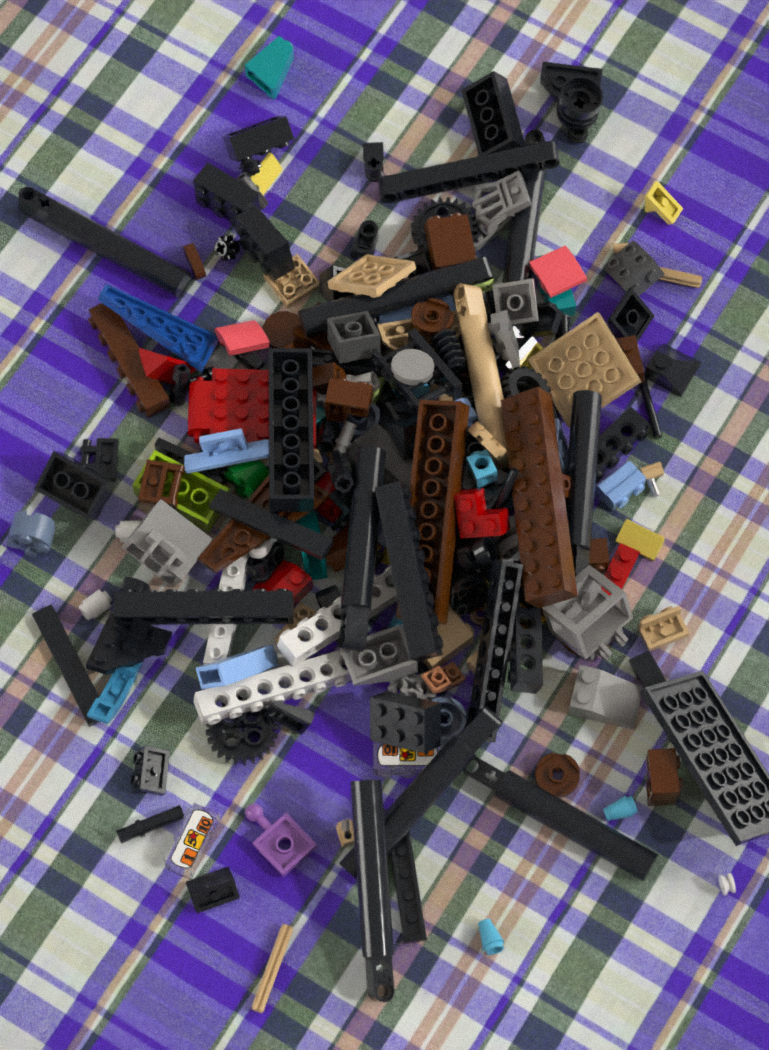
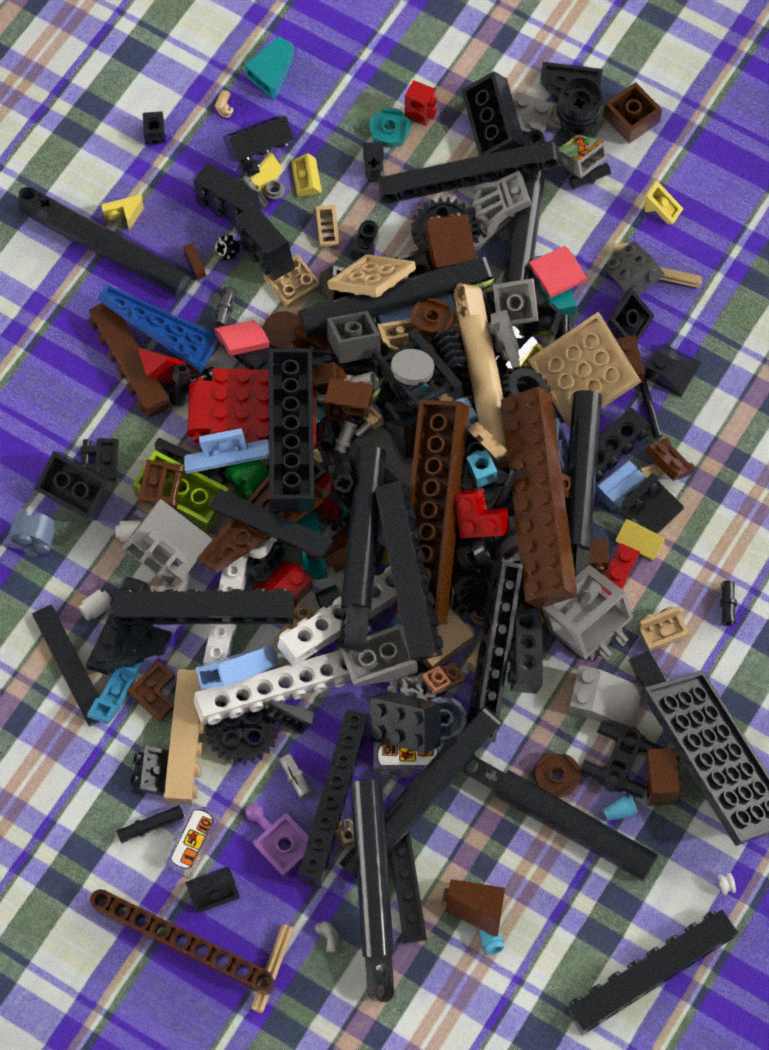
none -> reddish brown beam [90,889,276,995]
none -> light yellow slope [101,195,144,230]
none -> reddish brown plate [127,660,175,722]
none -> black brick [143,111,166,145]
none -> tan brick [164,669,208,806]
none -> dark grey pin [213,286,237,328]
none -> tan arm [215,90,233,118]
none -> light grey plate [264,180,285,200]
none -> light grey pin [279,754,313,800]
none -> light yellow slope [291,153,322,197]
none -> black brick [299,709,368,889]
none -> tan slope [314,205,340,247]
none -> light grey arm [315,921,339,954]
none -> piece [354,406,385,438]
none -> teal plate [370,108,410,147]
none -> red brick [404,80,437,126]
none -> reddish brown slope [442,879,505,937]
none -> light grey plate [513,92,563,136]
none -> light grey torso [557,135,607,178]
none -> black brick [567,909,738,1036]
none -> black pin [569,162,611,190]
none -> black piece [580,720,664,799]
none -> reddish brown brick [603,82,662,144]
none -> black bracket [621,473,684,534]
none -> reddish brown plate [644,437,696,481]
none -> black pin [720,580,737,626]

